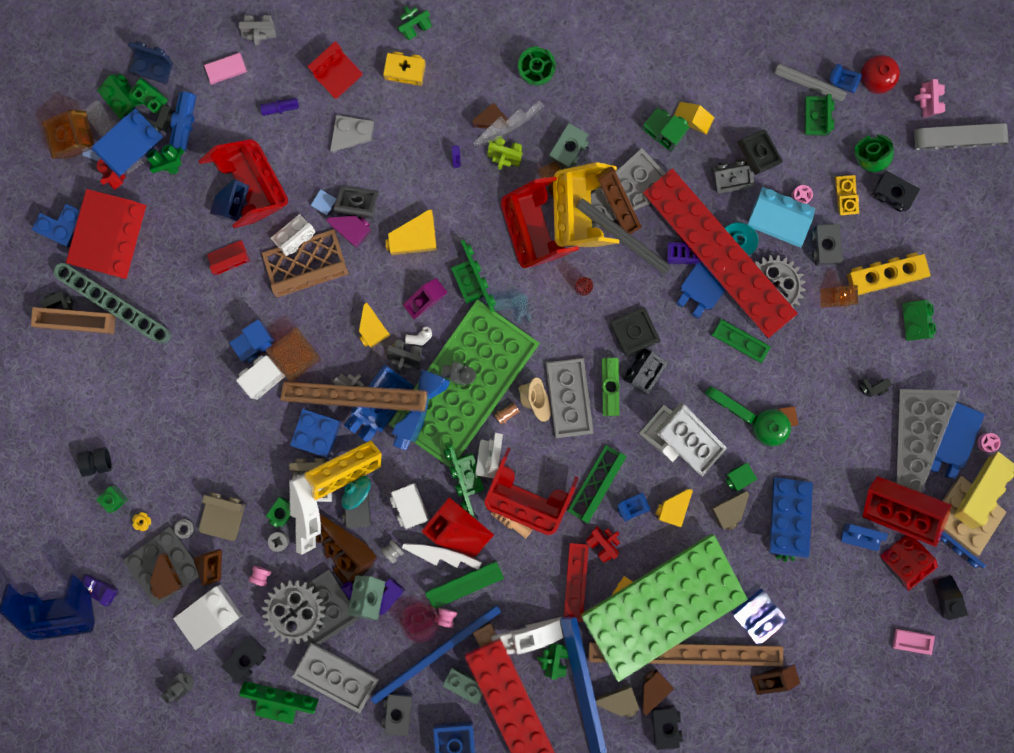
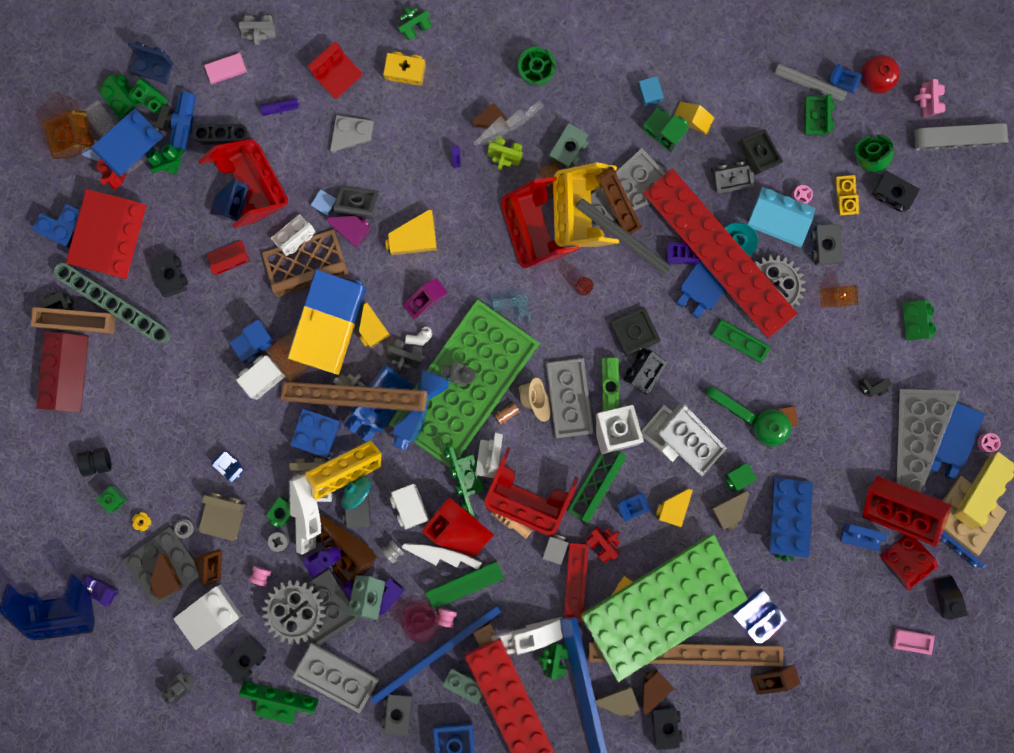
green bracket [451,240,496,313] -> none
yellow brick [847,252,931,297] -> none
none -> dark red slope [36,332,89,412]
none -> black brick [150,252,188,298]
none -> black beam [192,124,251,145]
none -> bracket [211,449,244,483]
none -> door [287,269,366,375]
none -> dark purple leg [302,546,341,577]
none -> light grey brick [542,534,568,565]
none -> white slope [596,405,644,454]
none -> dark azure panel [637,76,664,107]

